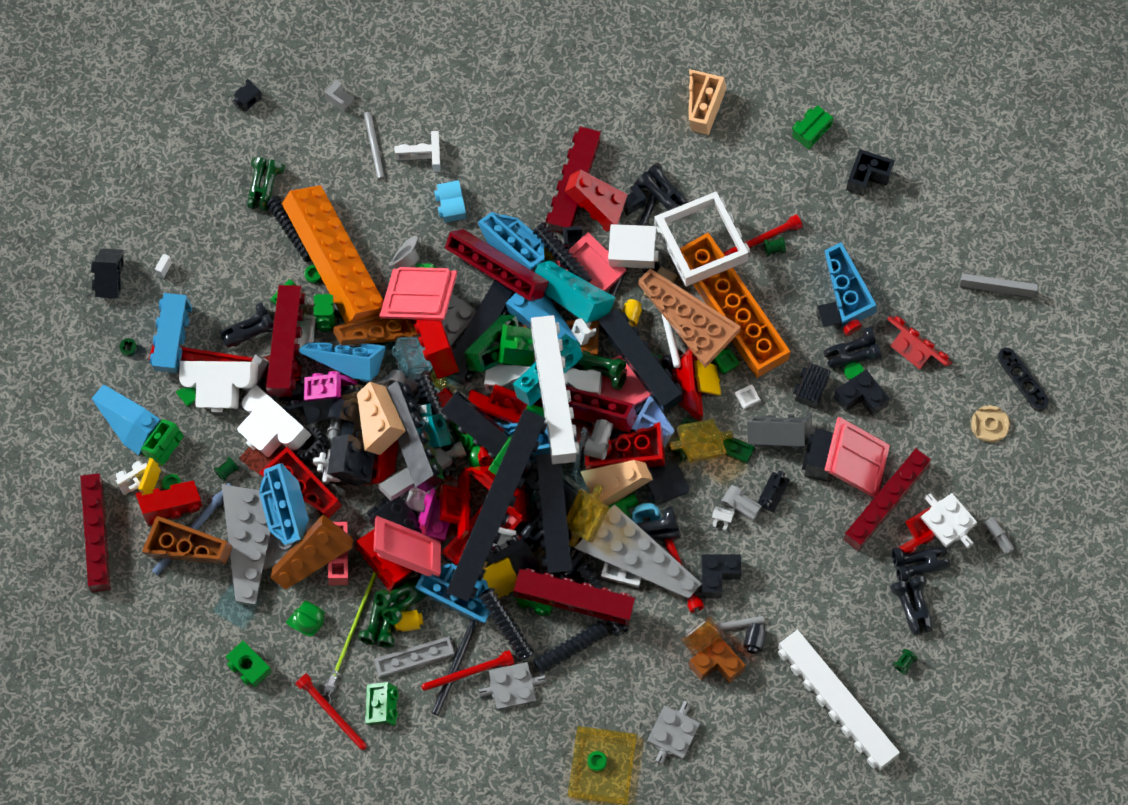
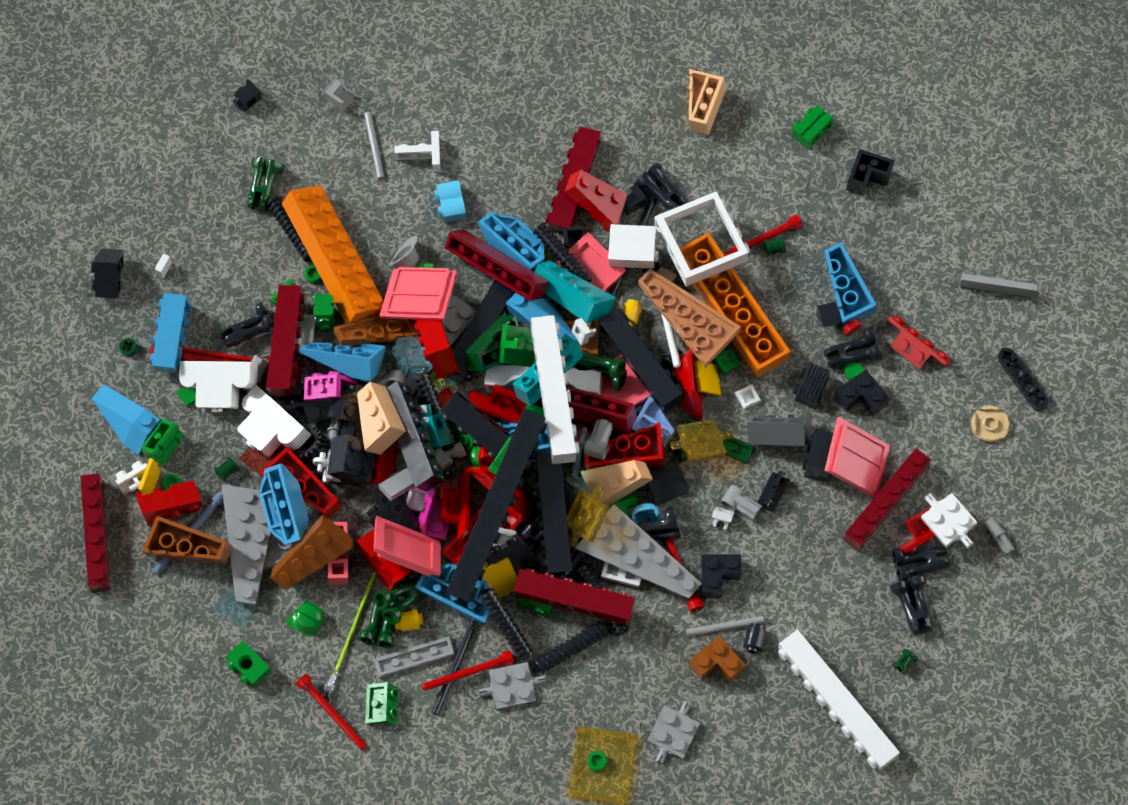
clear orange torso [680,616,722,655] -> none

